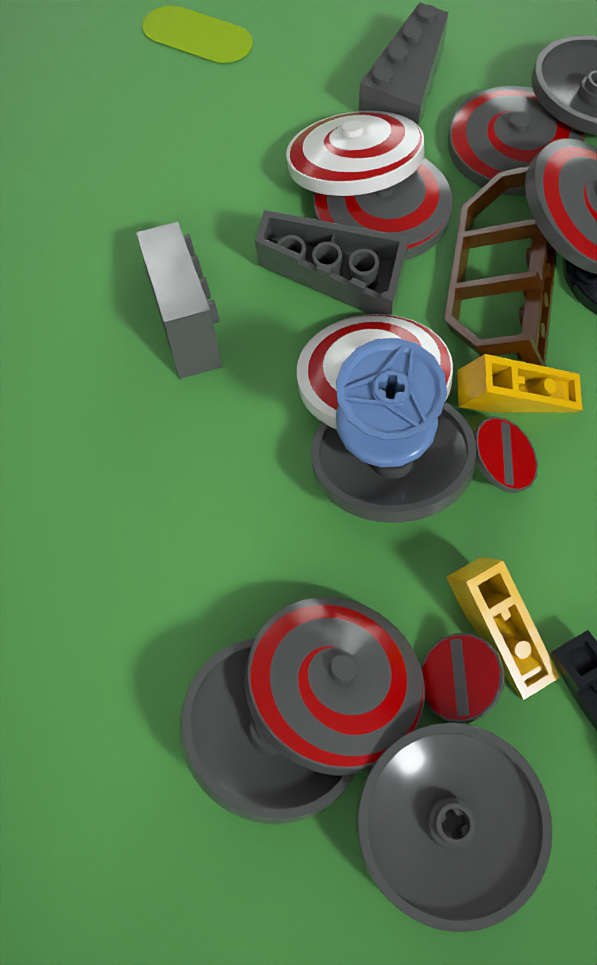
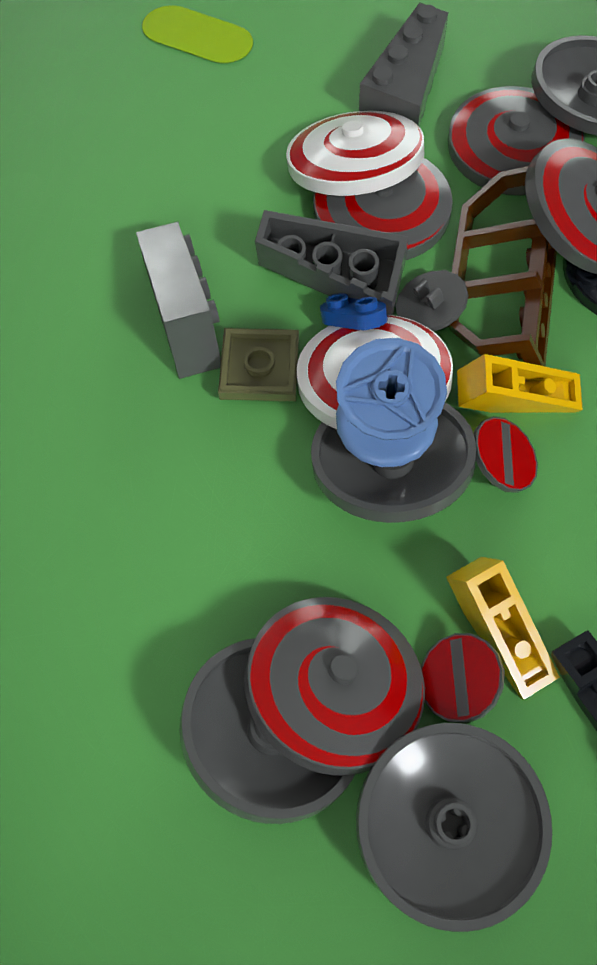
none -> olive plate [218,328,299,401]
none -> blue plate [320,293,388,330]
none -> dark grey piece [395,270,469,331]

